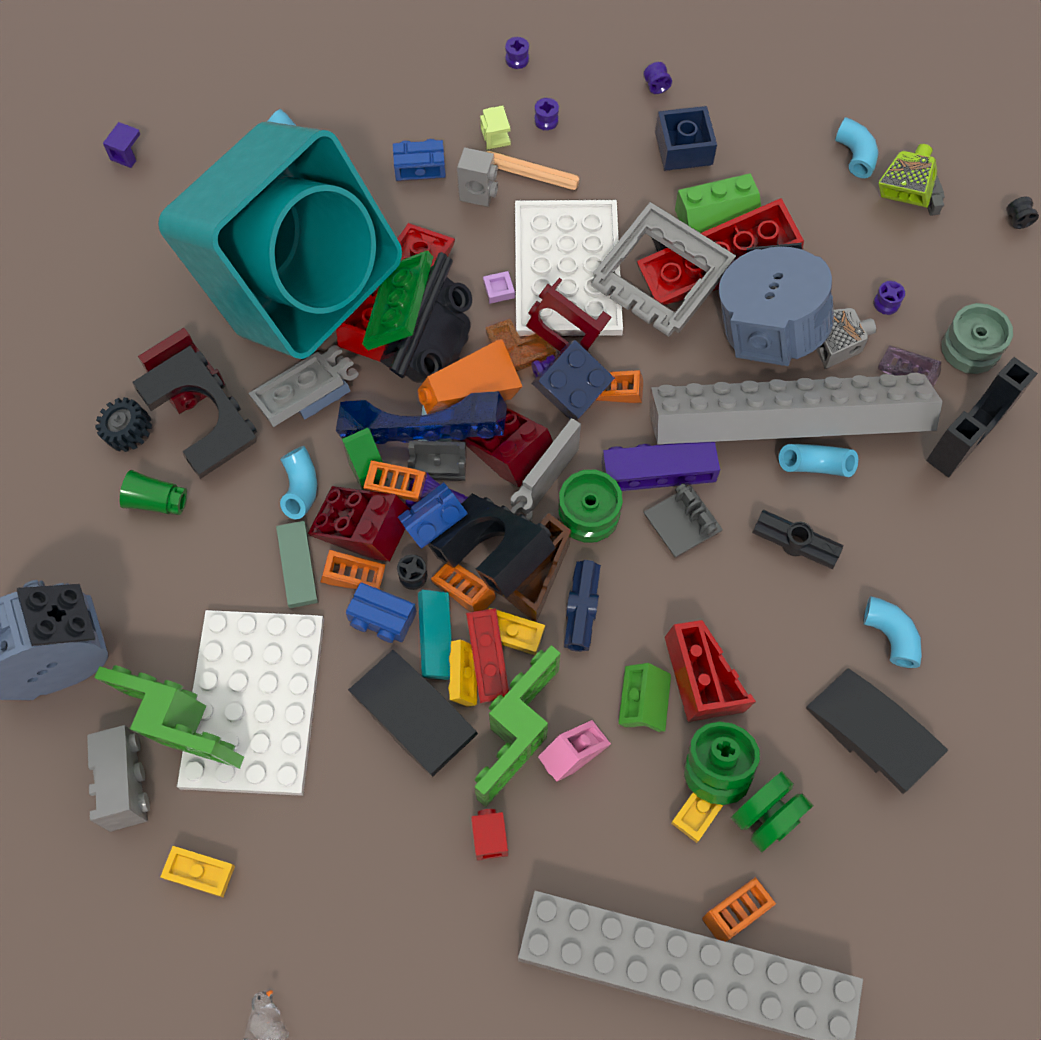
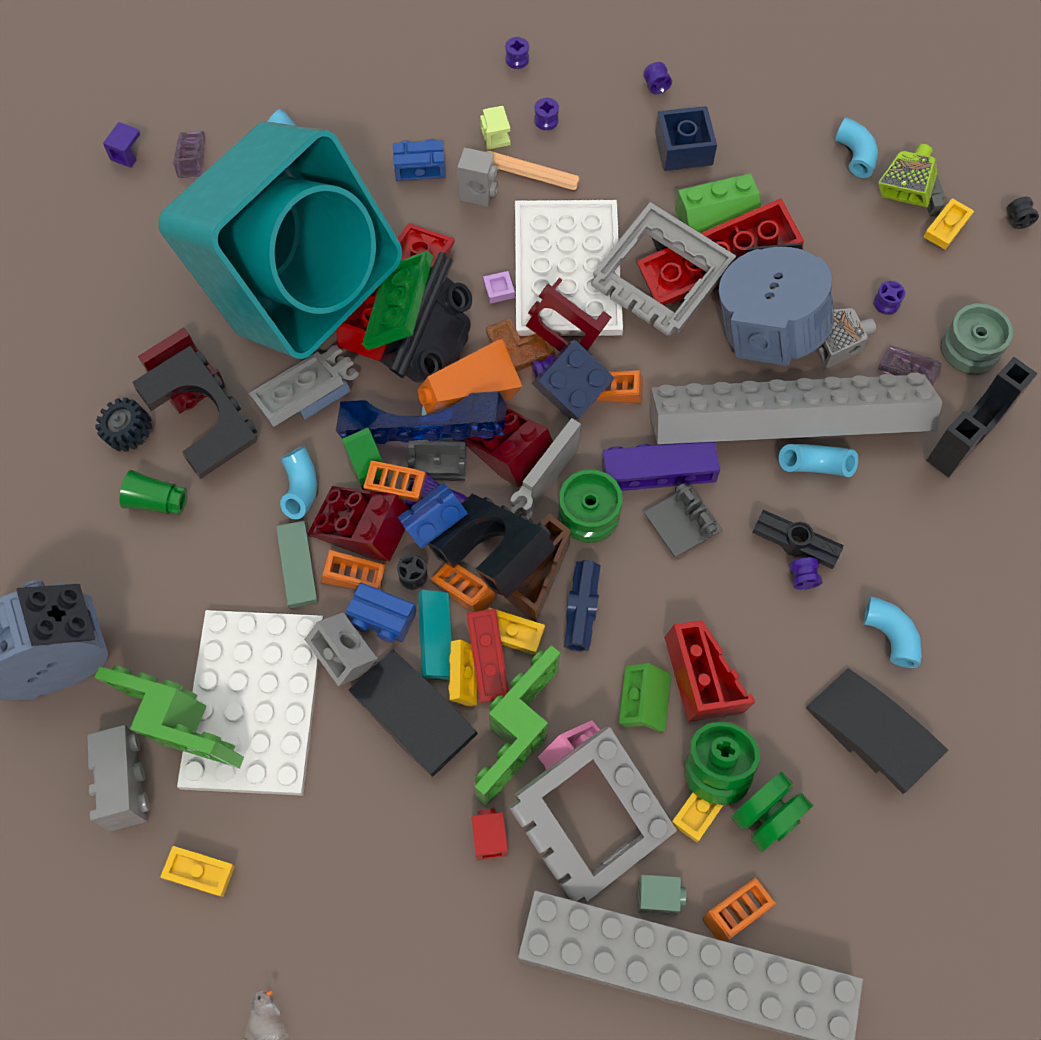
none -> clear purple slope [173,131,205,178]
none -> light grey brick [304,613,377,686]
none -> light grey hinge [509,726,677,902]
none -> sand green brick [638,875,686,915]
none -> dark purple wheel [789,557,823,590]
none -> yellow plate [924,198,974,250]

